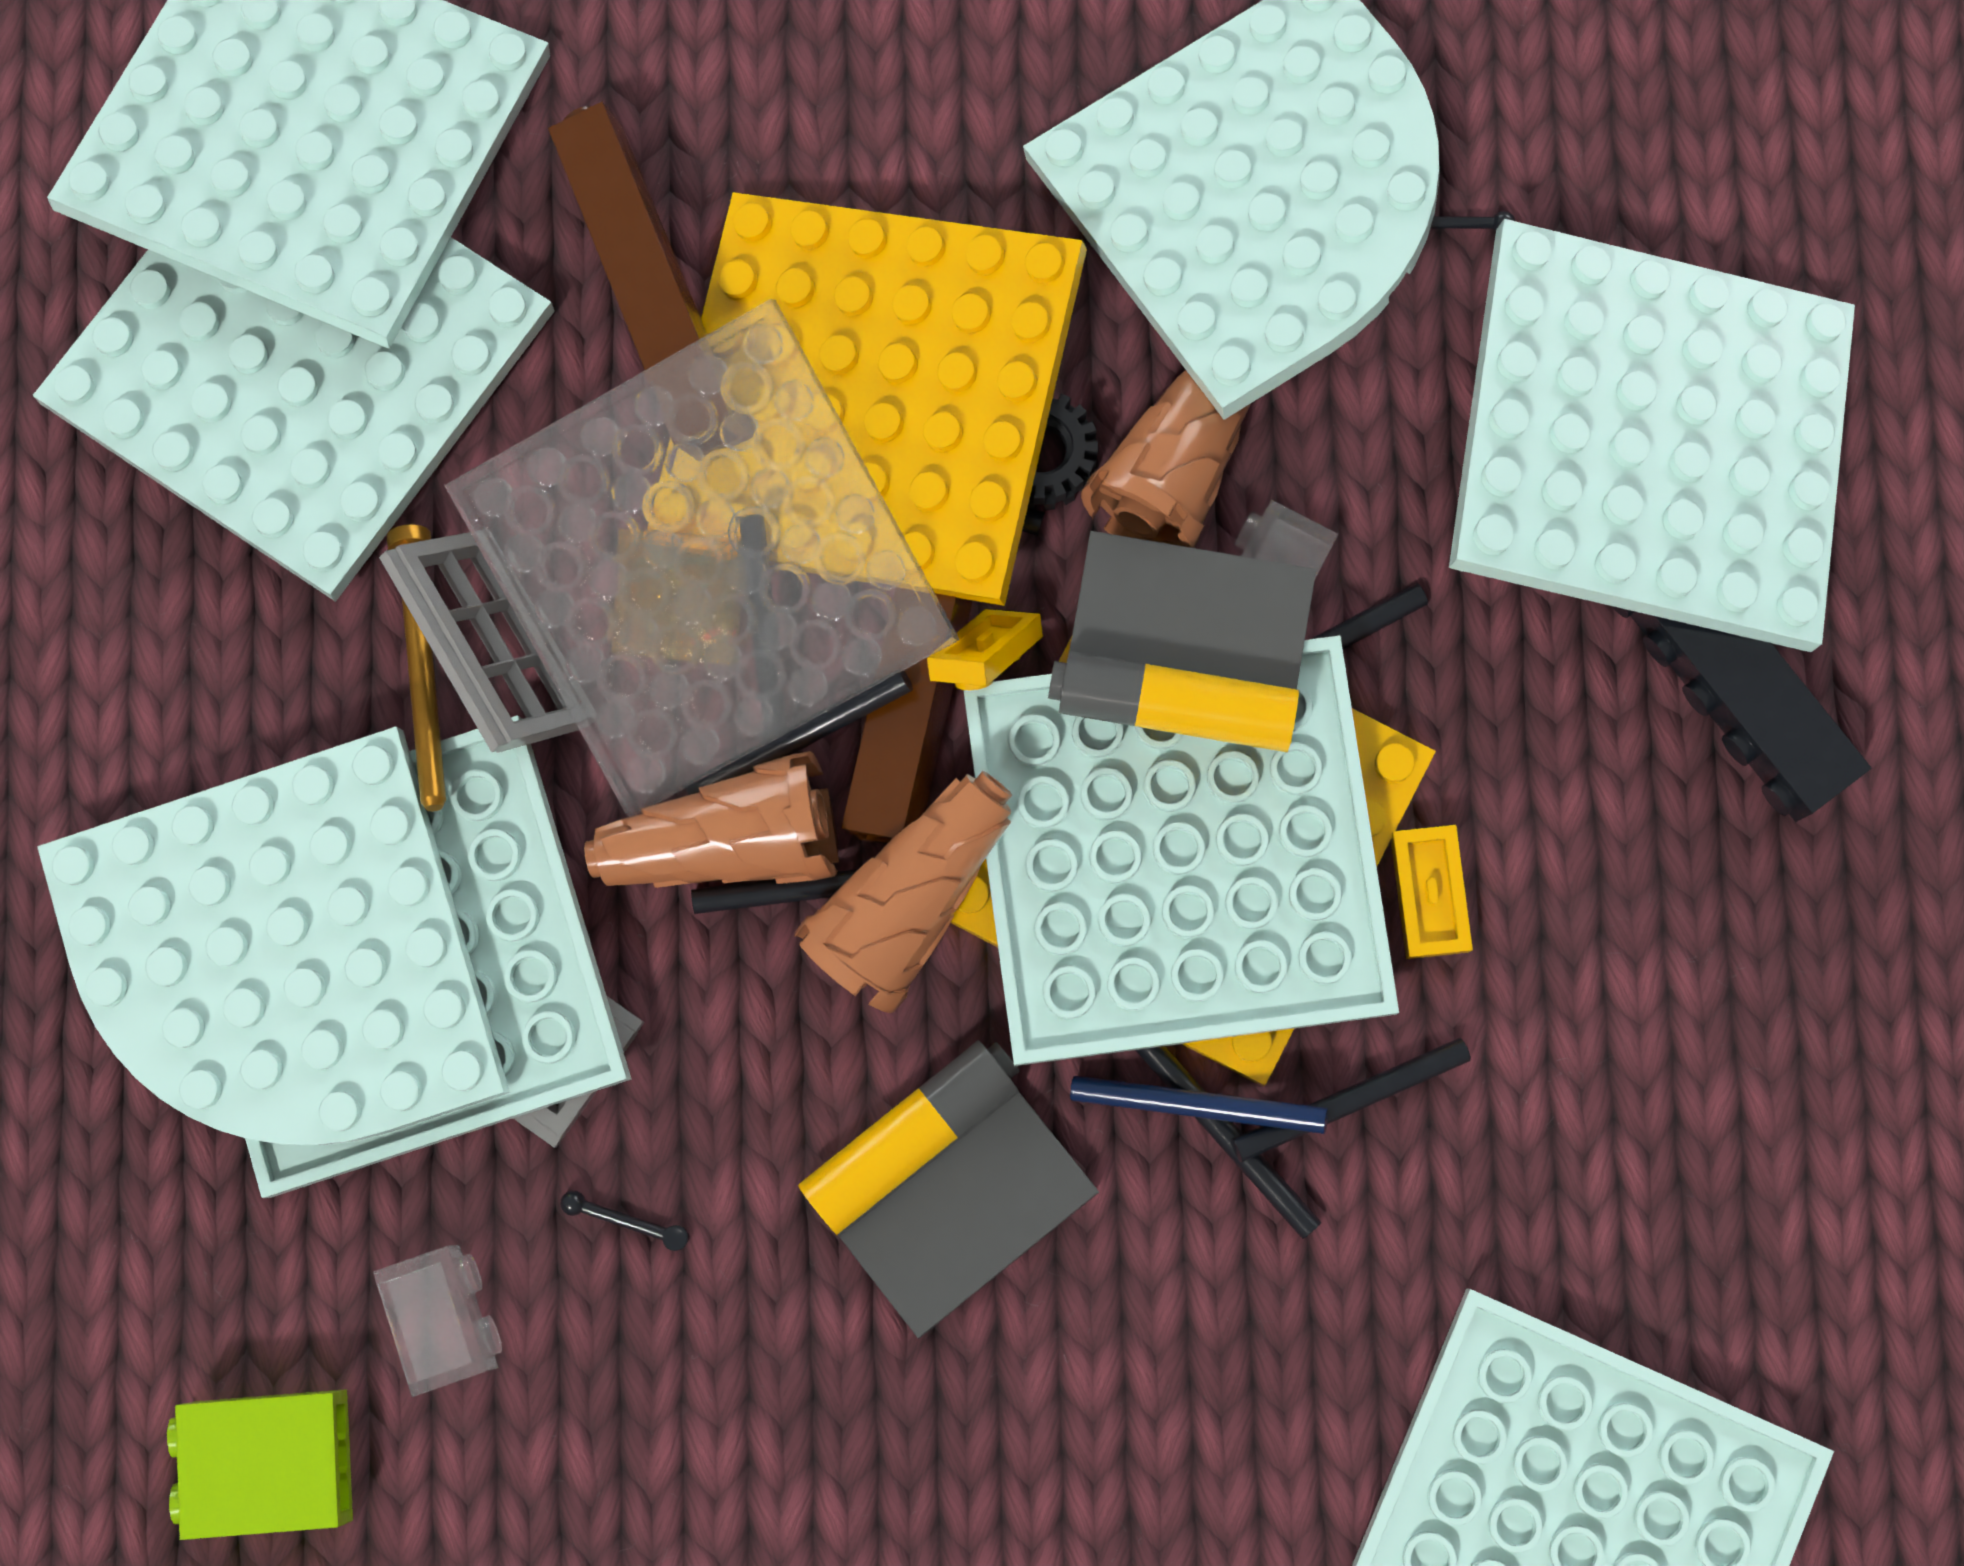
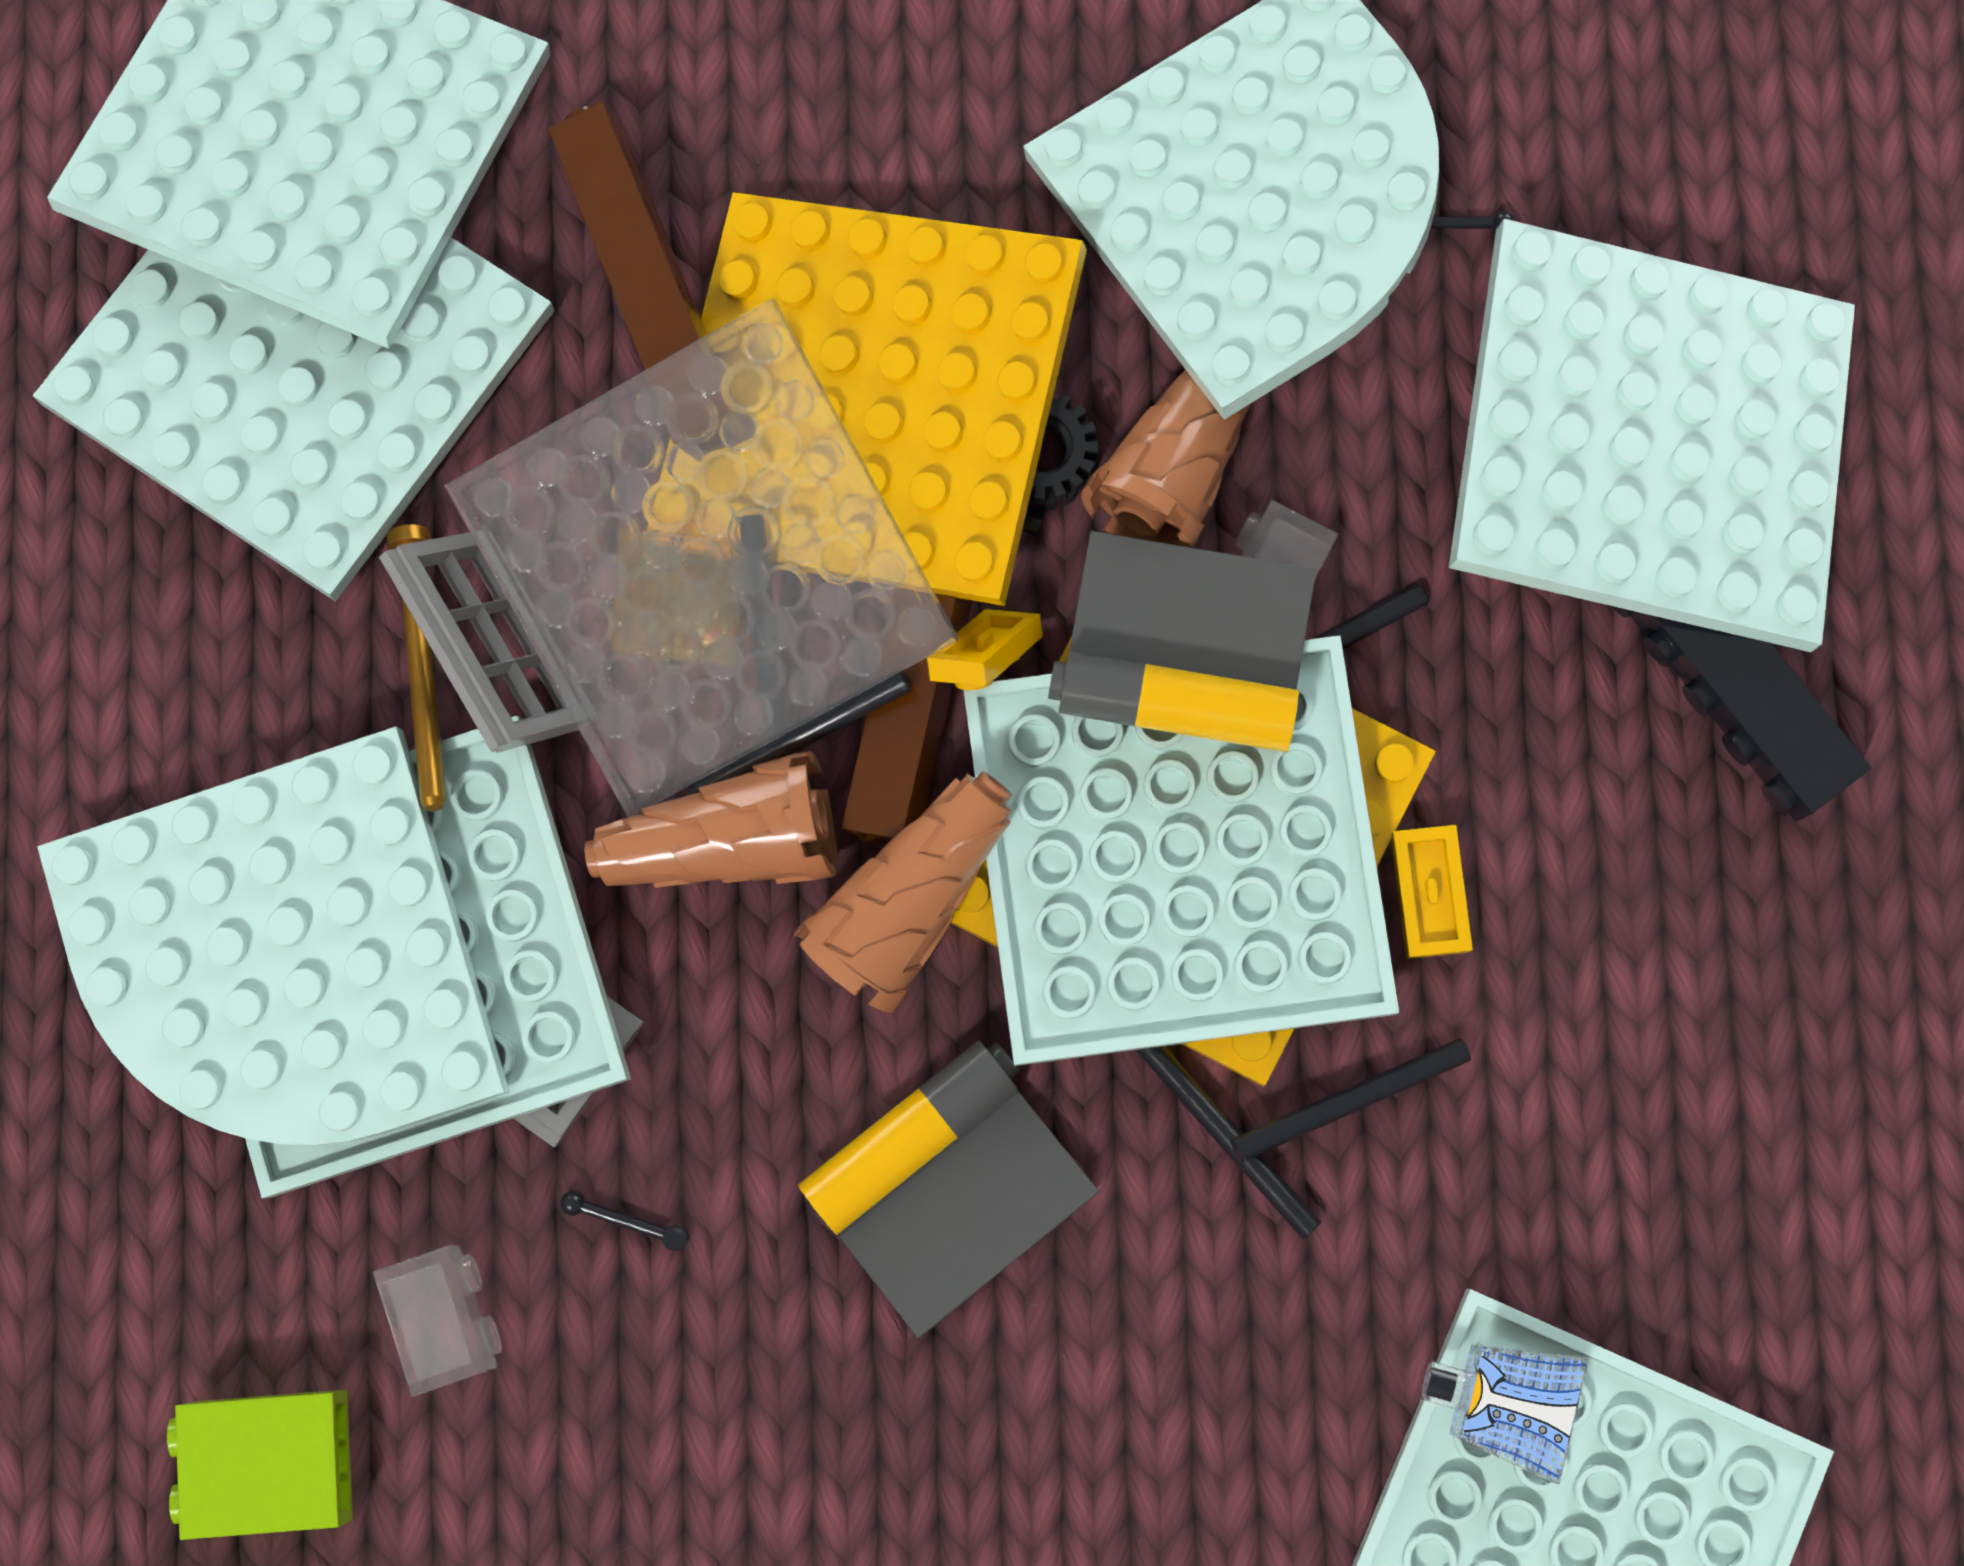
black bar [691,869,858,914] -> none
dark blue bar [1070,1075,1328,1134] -> none
none -> torso [1421,1345,1589,1484]

